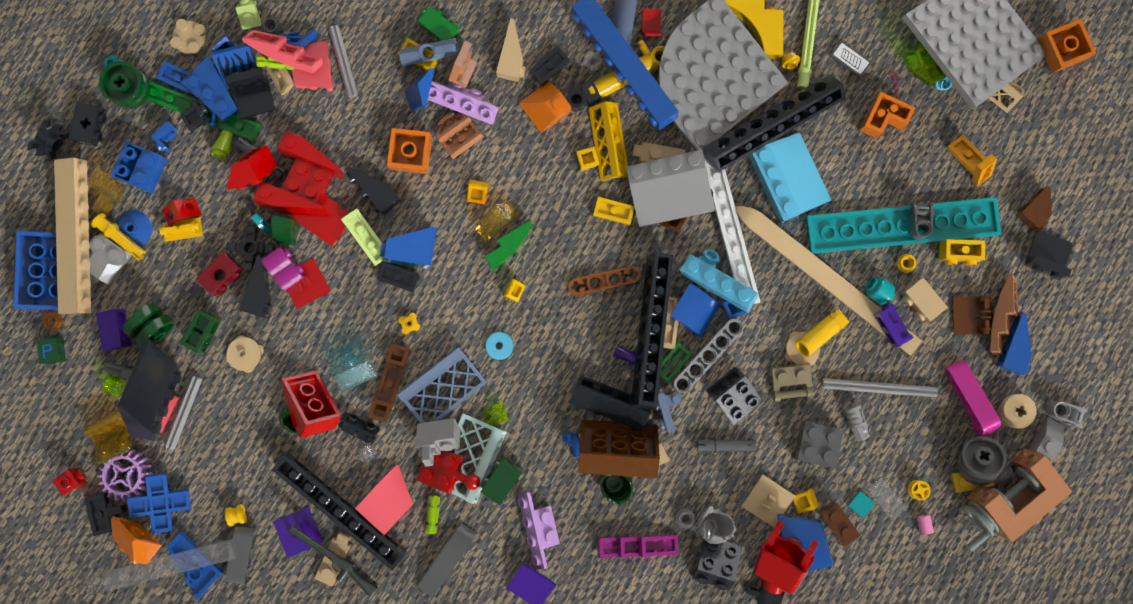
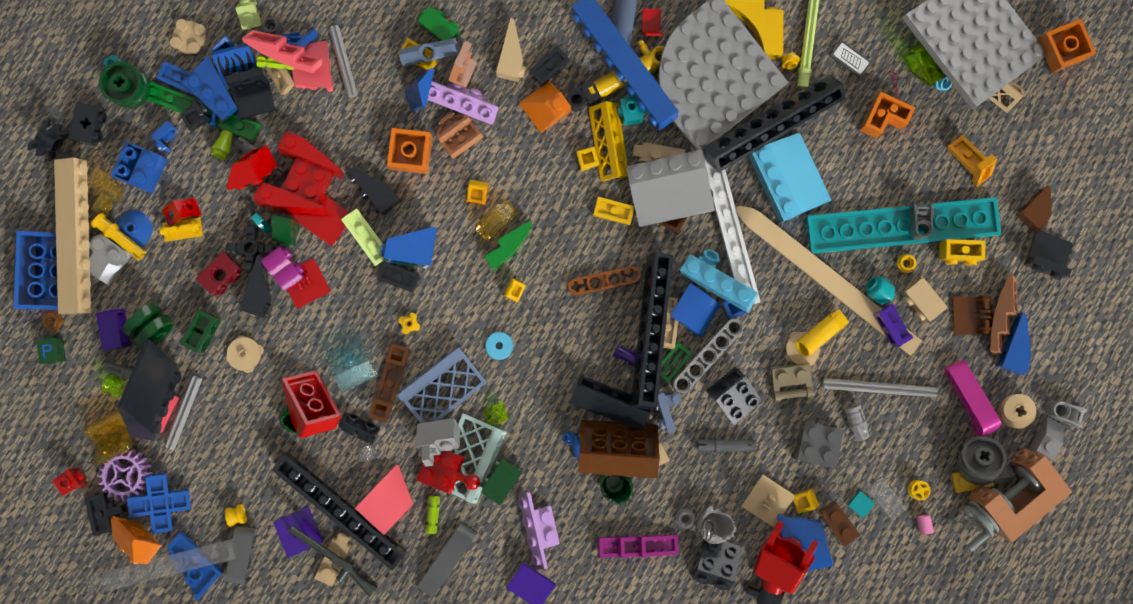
none -> teal brick [617,95,645,126]

